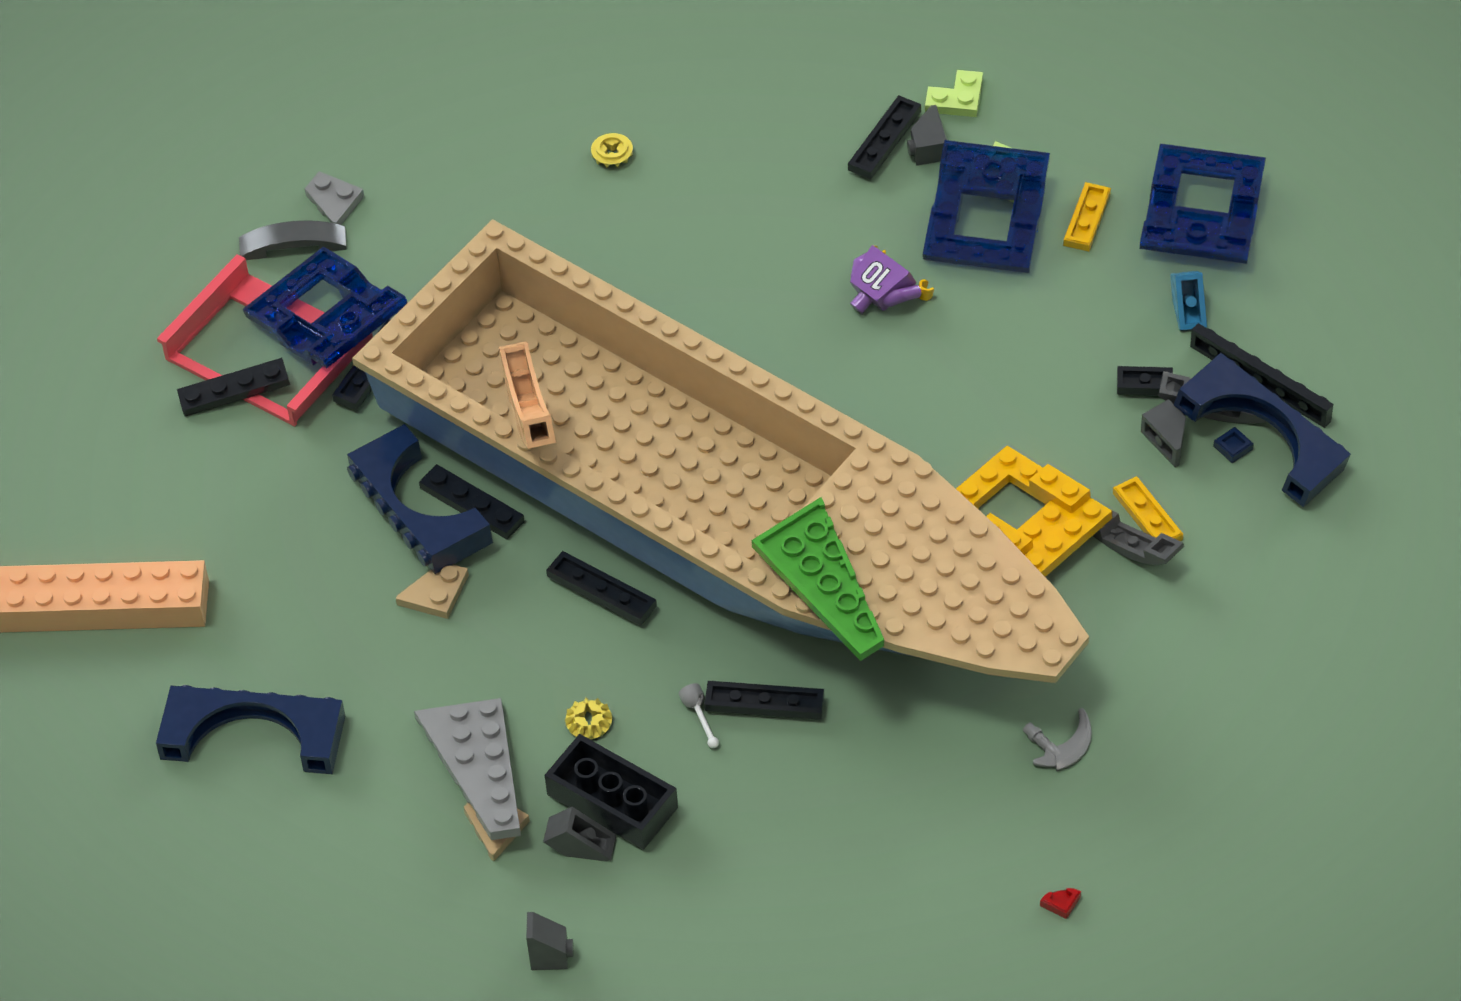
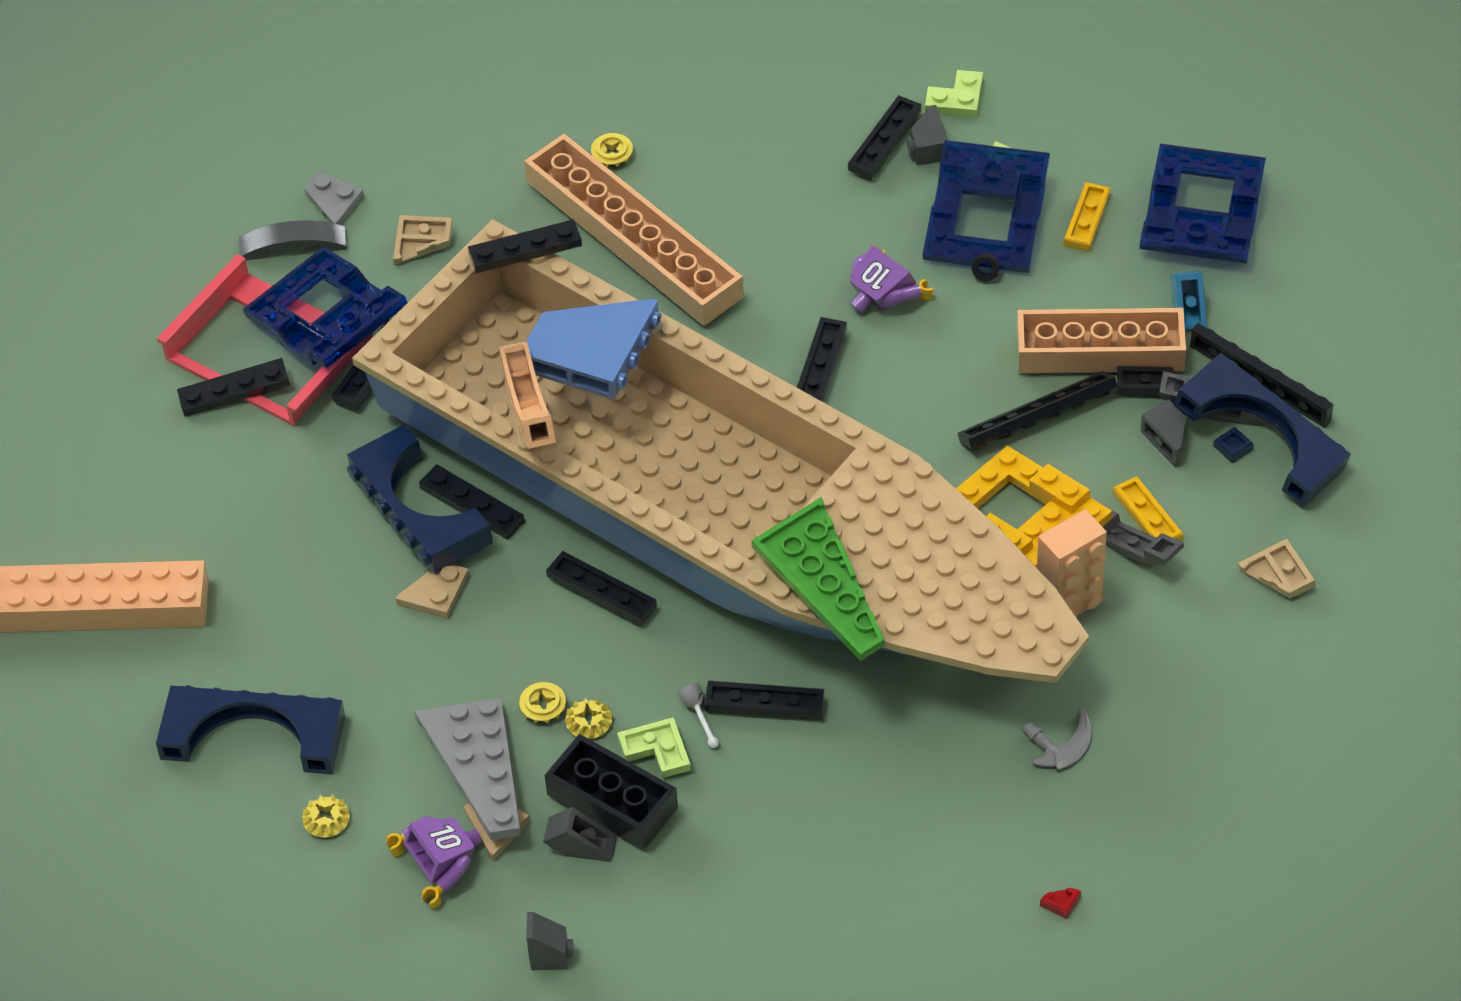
none -> light yellow gear [302,794,350,838]
none -> medium lavender torso [386,816,481,909]
none -> tan wing [393,215,453,265]
none -> black plate [468,219,582,273]
none -> light yellow gear [519,682,566,724]
none -> light nougat brick [524,134,744,326]
none -> medium blue slope [526,298,662,400]
none -> yellowish green plate [617,717,691,778]
none -> black plate [797,317,847,402]
none -> black plate [957,371,1117,449]
none -> black piece [972,253,999,281]
none -> light nougat brick [1017,308,1186,373]
none -> light nougat brick [1037,509,1107,617]
none -> tan wing [1238,539,1316,599]

